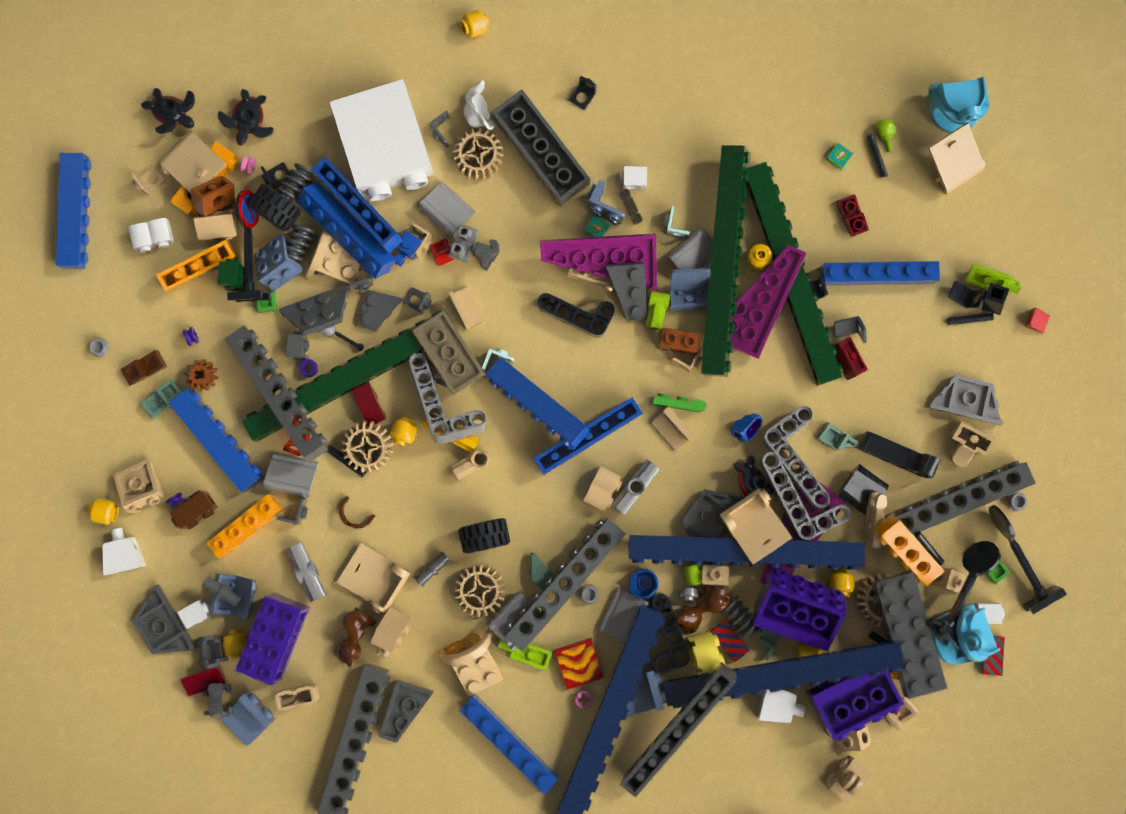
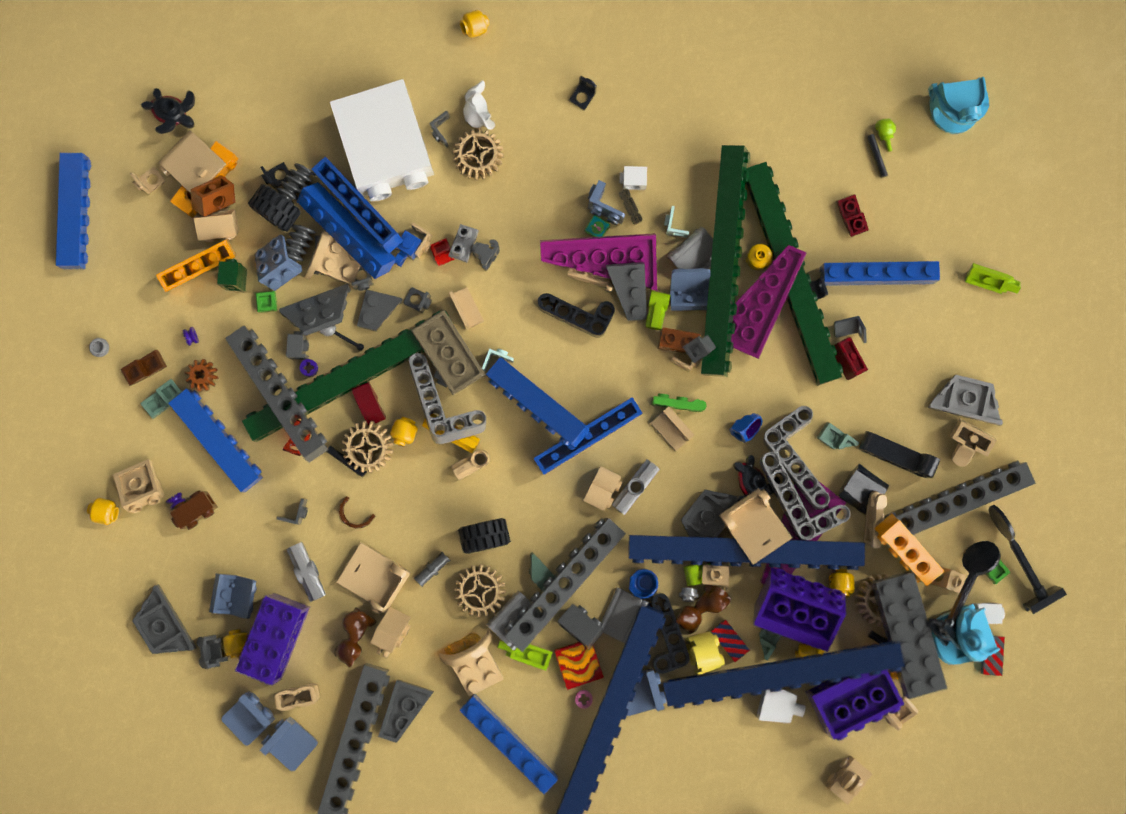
white torso [102,528,146,575] -> none
white brick [128,218,174,253] -> none
white brick [178,599,212,629] -> none
dark red slope [181,665,227,696] -> none
dark grey pin [202,576,242,608] -> none
dark grey piece [203,683,233,718] -> none
light orange brick [206,494,284,558] -> none
black animal [217,89,274,146] -> none
black piece [227,190,271,302] -> none
bright pink bush [240,156,256,175] -> none
light grey piece [263,453,319,499] -> none
light grey piece [418,182,476,237] -> none
dark grey brick [491,89,591,206] -> none
light grey plate [580,585,599,604] -> none
dark grey brick [620,662,737,798] -> none
dark grey piece [721,595,761,639] -> none
tile [826,143,853,170] -> none
tan bracket [835,726,871,752] -> none
black piece [914,531,945,566] -> none
tan door [928,123,986,195] -> none
black piece [947,313,994,325] -> none
black bracket [948,281,987,309] -> none
black brick [981,283,1009,315] -> none
light grey plate [1007,492,1027,511] -> none
slope [1025,307,1050,334] -> none
none -> sand blue bracket [260,716,318,771]
none -> dark grey brick [558,604,604,650]
none -> dark grey brick [683,335,716,363]

